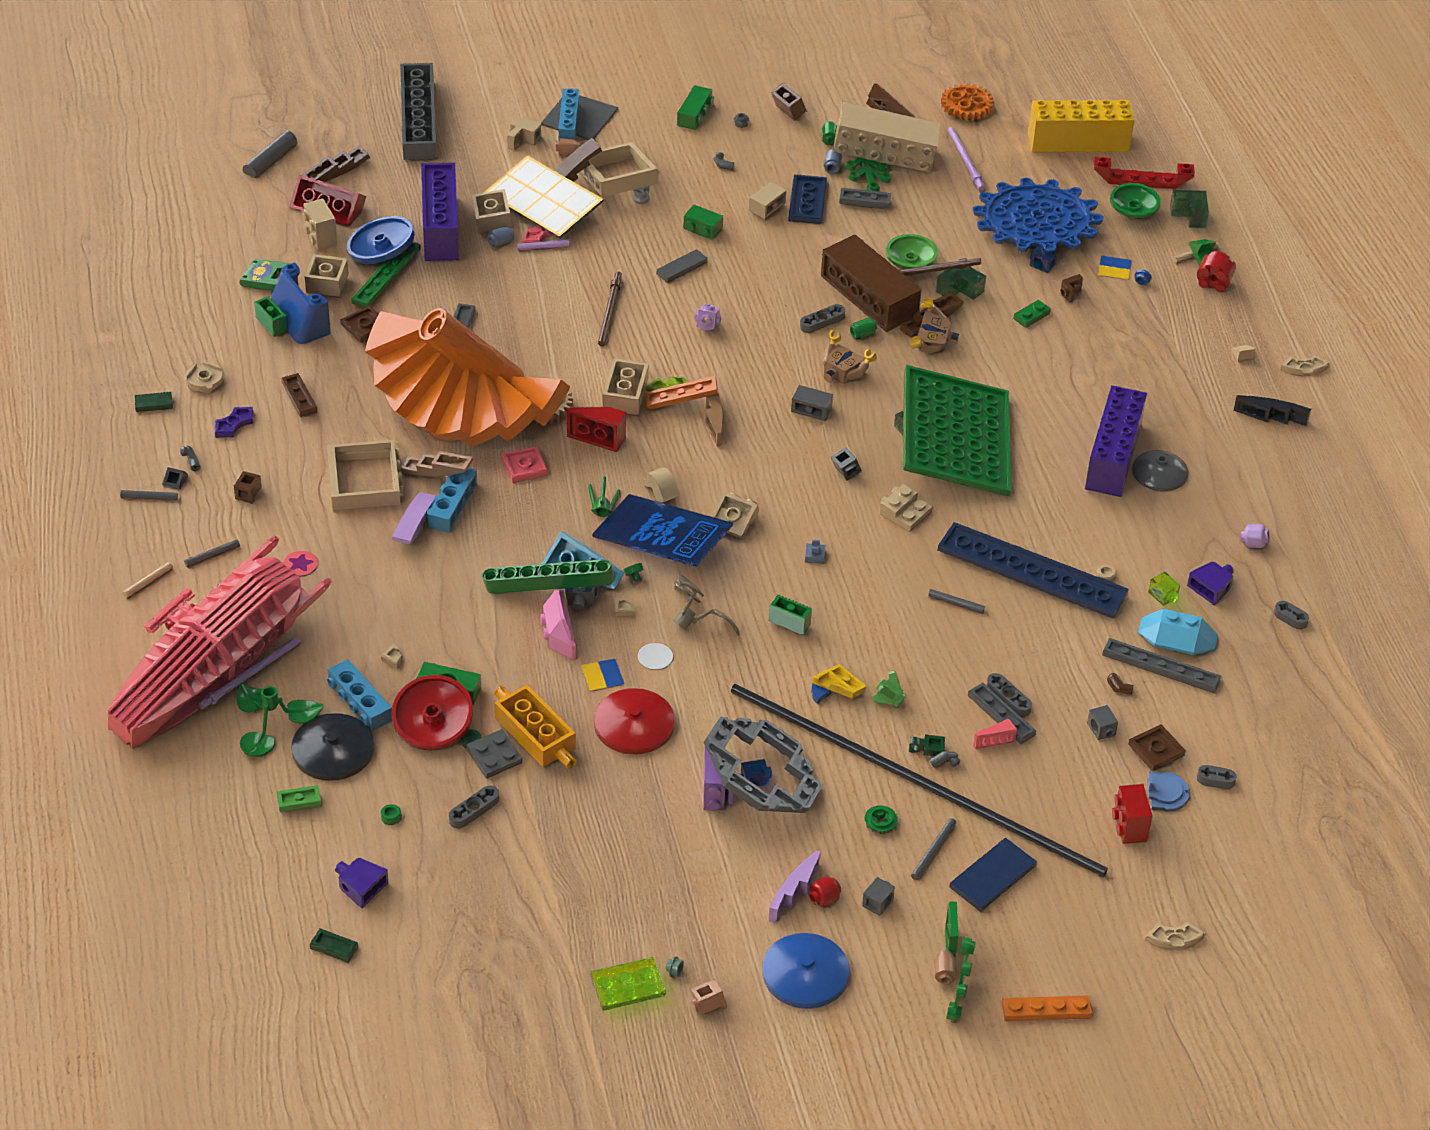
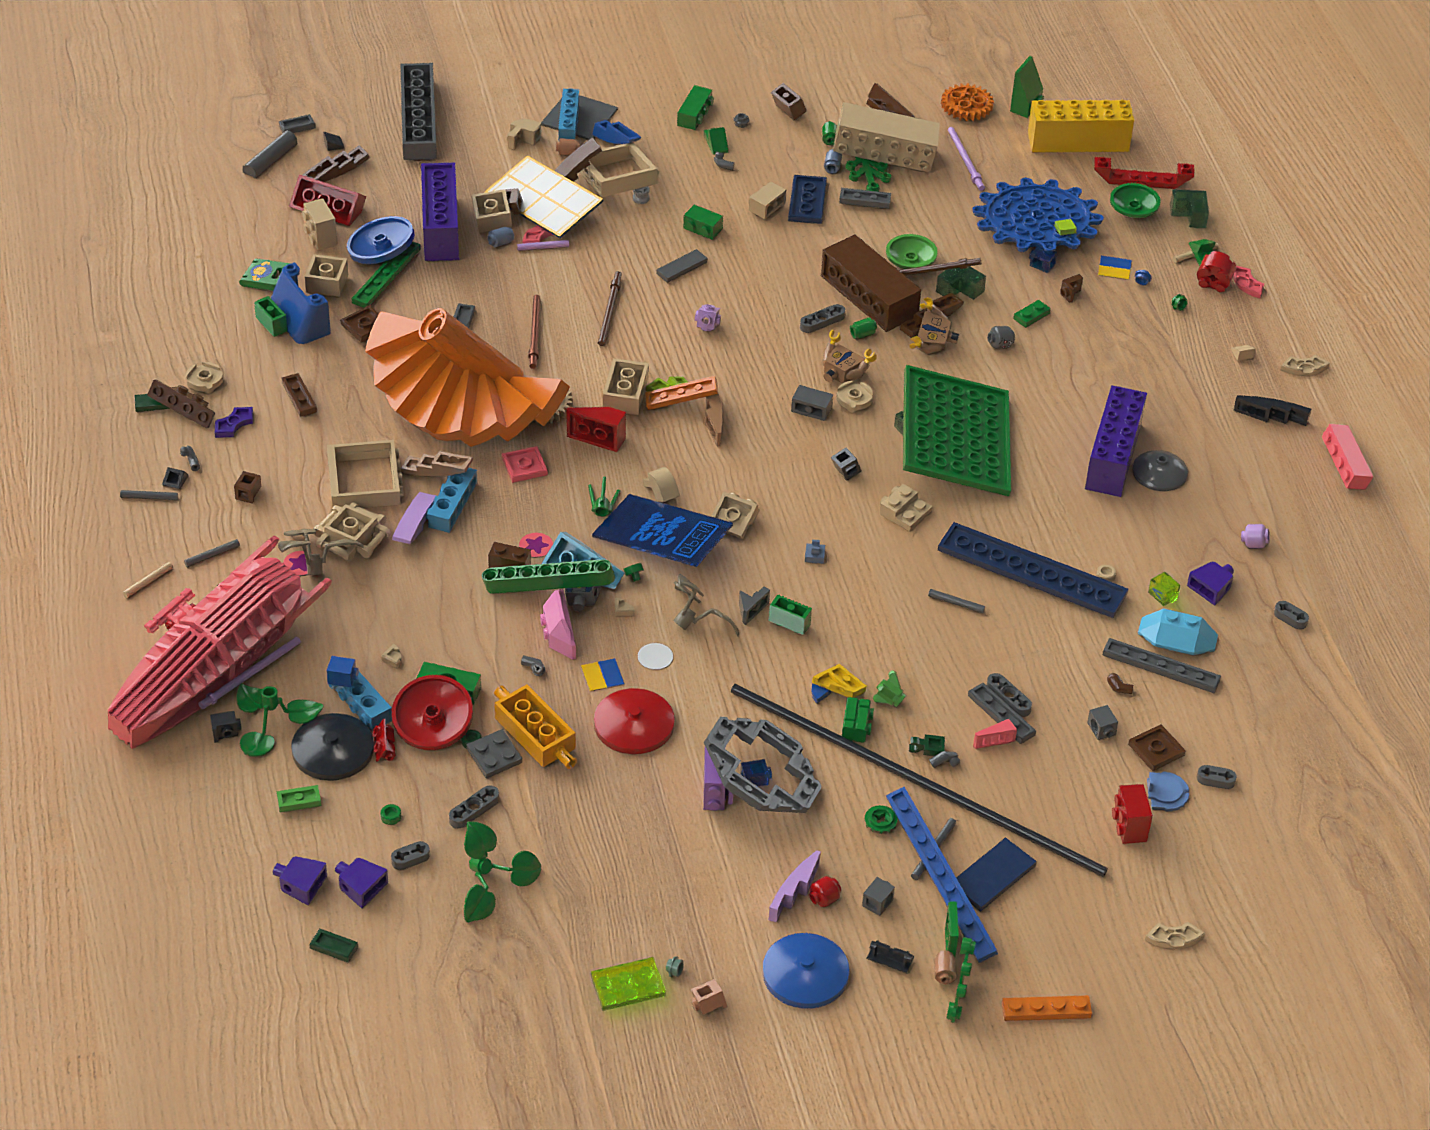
none -> reddish brown bracket [147,379,215,428]
none -> black brick [210,711,242,743]
none -> dark purple torso [273,856,327,905]
none -> dark tan plant [278,529,364,575]
none -> dark grey tile [279,114,316,133]
none -> tan brick [313,502,391,562]
none -> black slope [323,132,344,151]
none -> blue brick [326,656,359,687]
none -> red hinge [373,718,396,762]
none -> dark grey beam [391,841,430,870]
none -> green plant [464,821,542,922]
none -> reddish brown brick [488,542,531,568]
none -> reddish brown bracket [505,188,523,215]
none -> coral sticker [519,533,553,557]
none -> dark grey arm [521,655,545,676]
none -> copper bar [528,294,540,369]
none -> blue slope [592,120,641,144]
none -> green slope [704,127,729,155]
none -> dark grey slope [739,586,770,625]
none -> tan plate [836,381,873,413]
none -> green brick [842,697,874,743]
none -> black hinge [867,940,914,973]
none -> blue plate [886,787,998,963]
none -> dark grey head [987,326,1015,349]
none -> green slope [1010,56,1044,118]
none -> lime tile [1054,219,1077,235]
none -> green plate [1171,294,1188,311]
none -> coral tile [1233,266,1264,299]
none -> coral brick [1322,424,1373,490]

